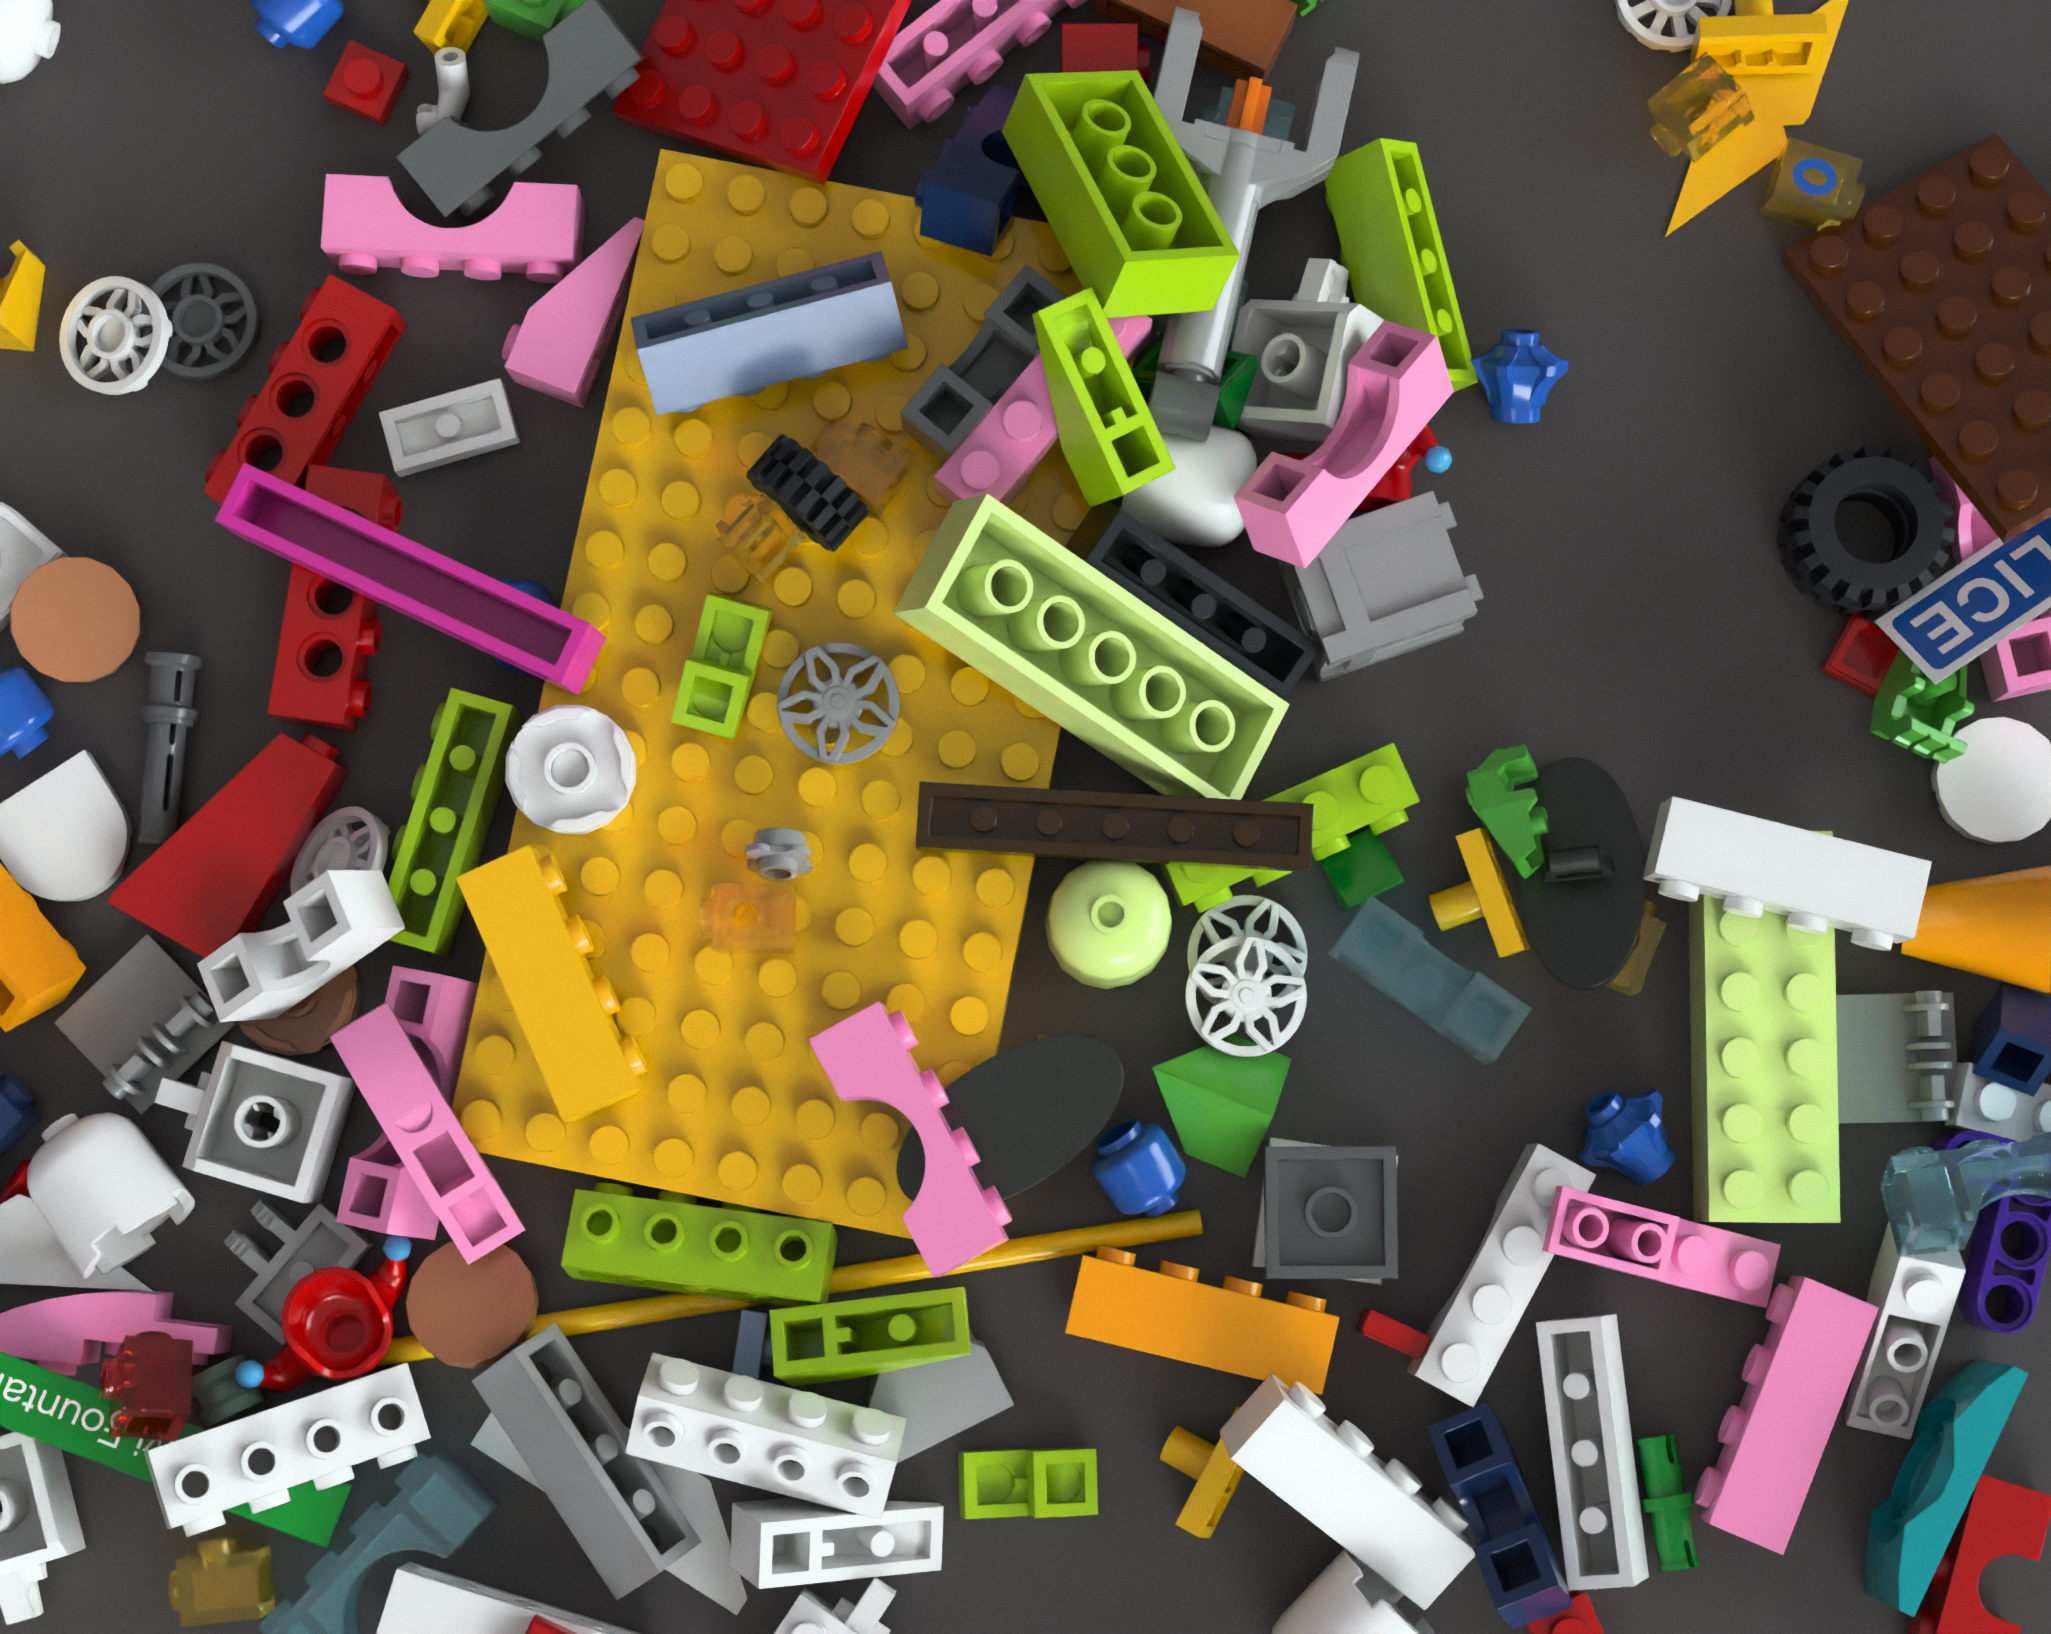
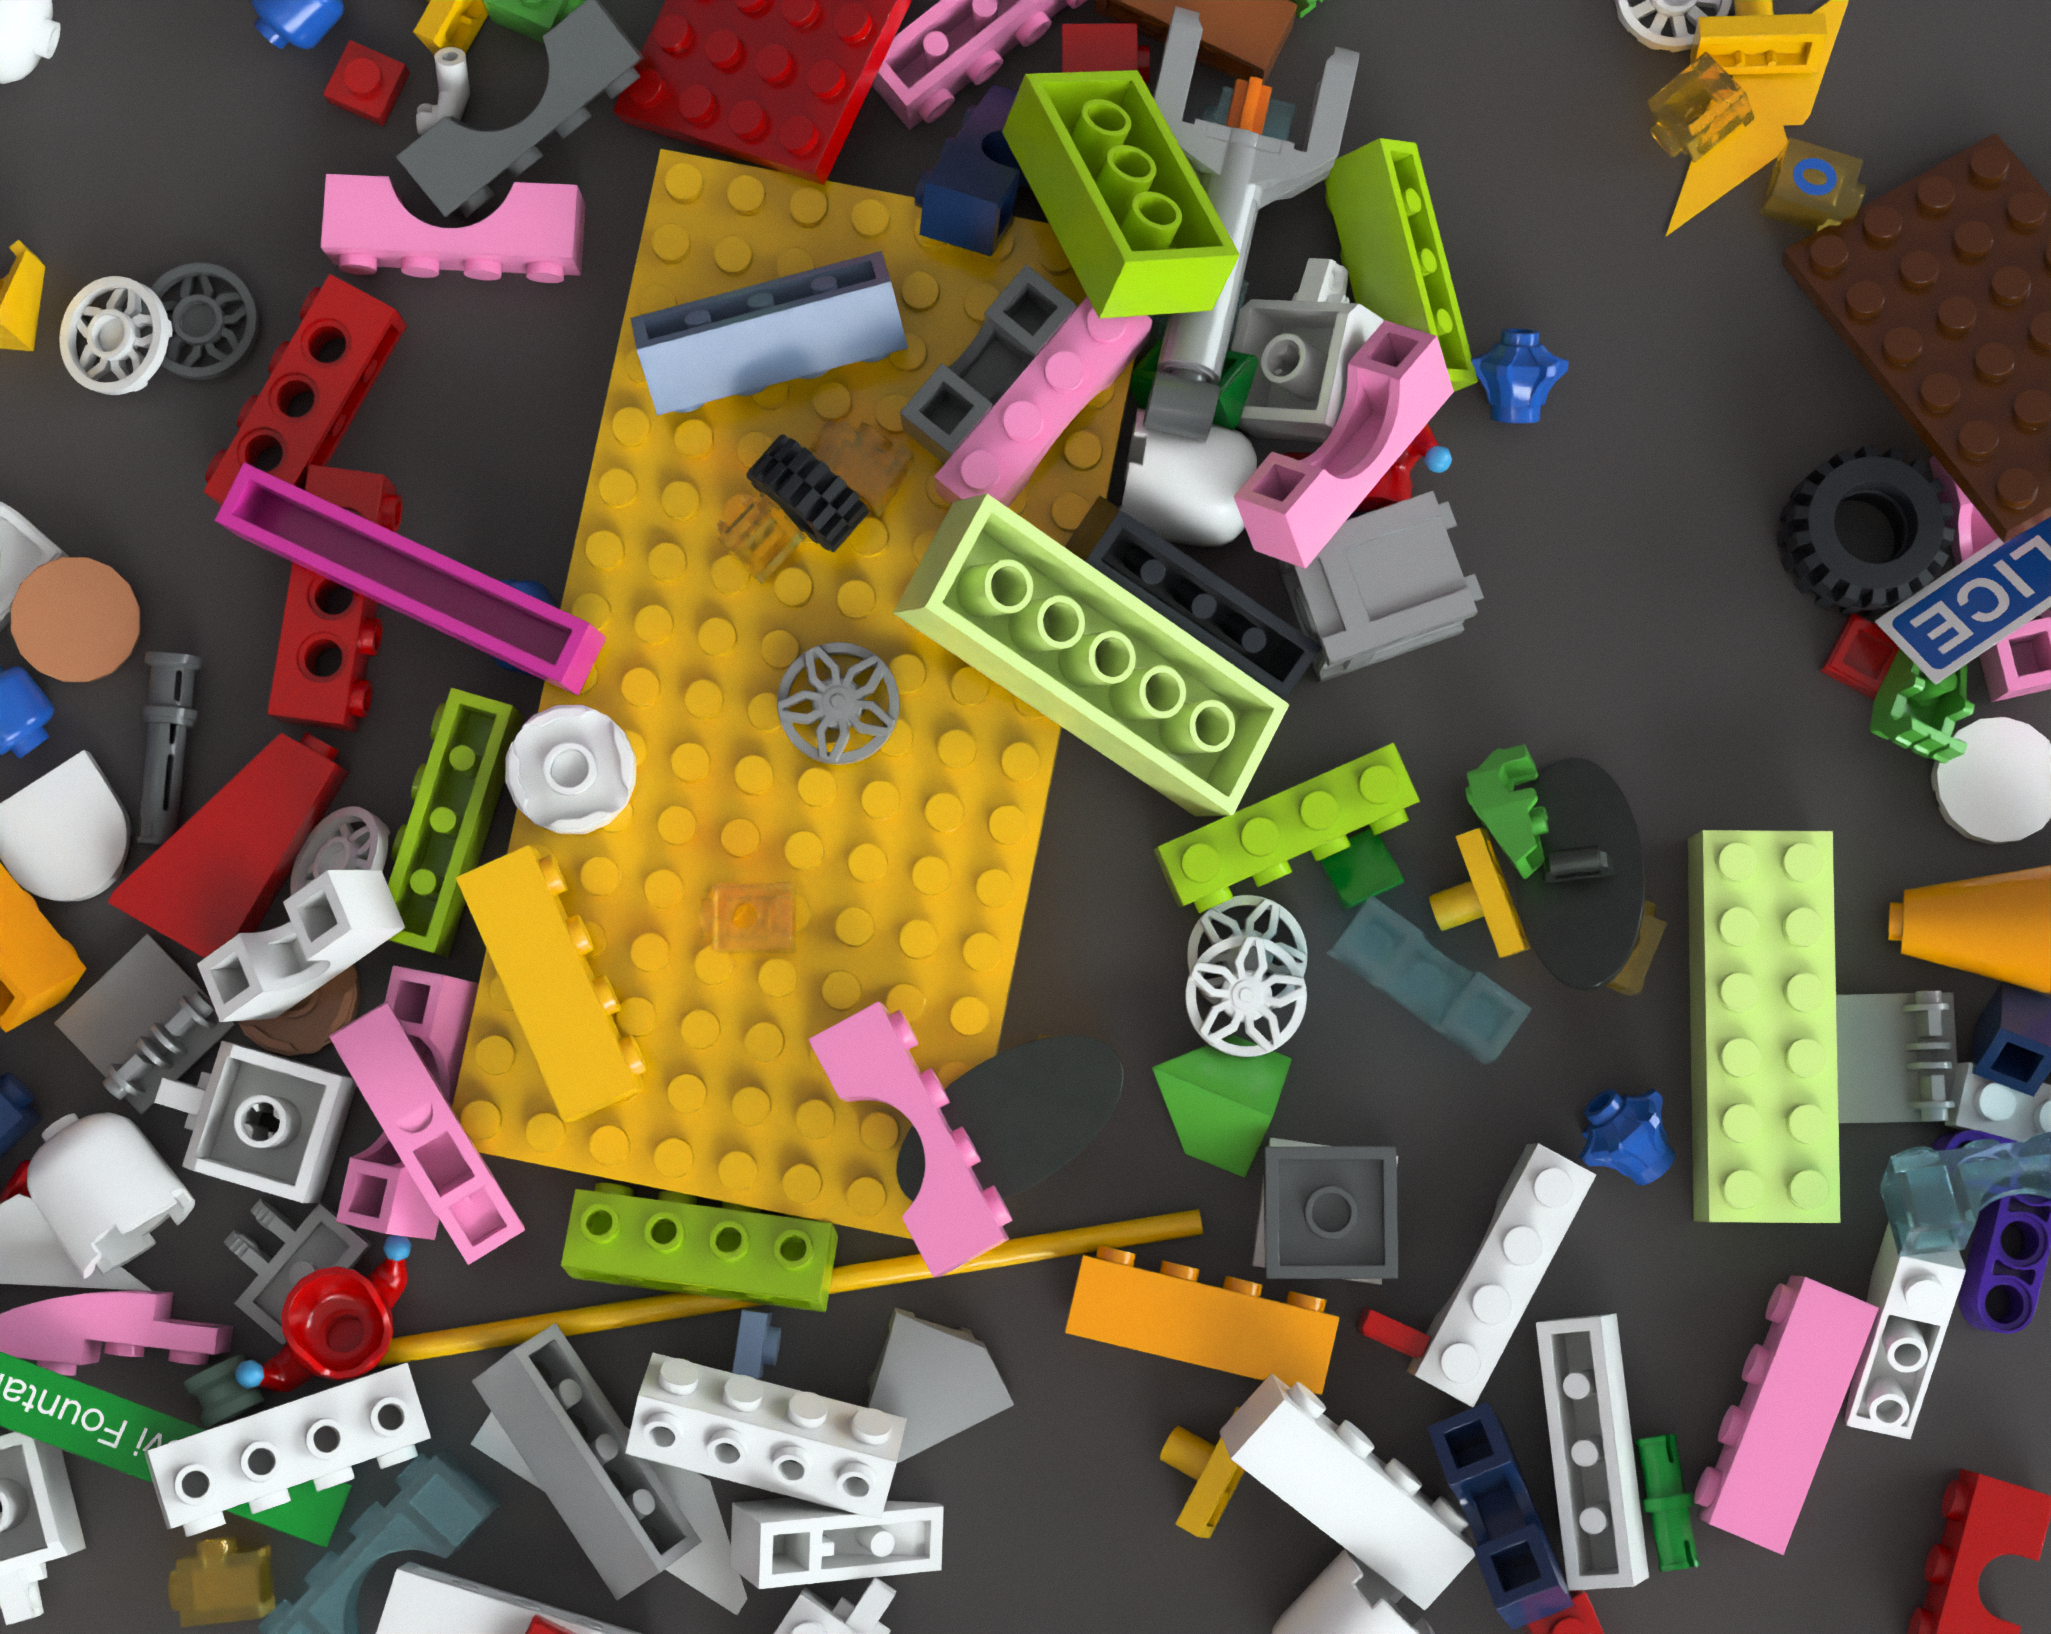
clear red brick [99,1331,193,1441] -> none
white plate [379,378,520,477] -> none
nougat tile [406,1241,539,1369] -> none
bright pink slope [502,216,645,409] -> none
lime slope [670,591,773,739] -> none
light grey plate [745,827,812,881] -> none
lime slope [769,1287,971,1386] -> none
dark brown plate [916,782,1314,872] -> none
lime slope [958,1448,1098,1519] -> none
lime slope [1032,286,1176,508] -> none
yellowish green cylinder [1044,860,1172,989] -> none
blue head [1091,1118,1187,1218] -> none
bright pink slope [1542,1186,1781,1308] -> none
white brick [1643,796,1932,951] -> none
teal slope [1865,1359,2029,1618] -> none

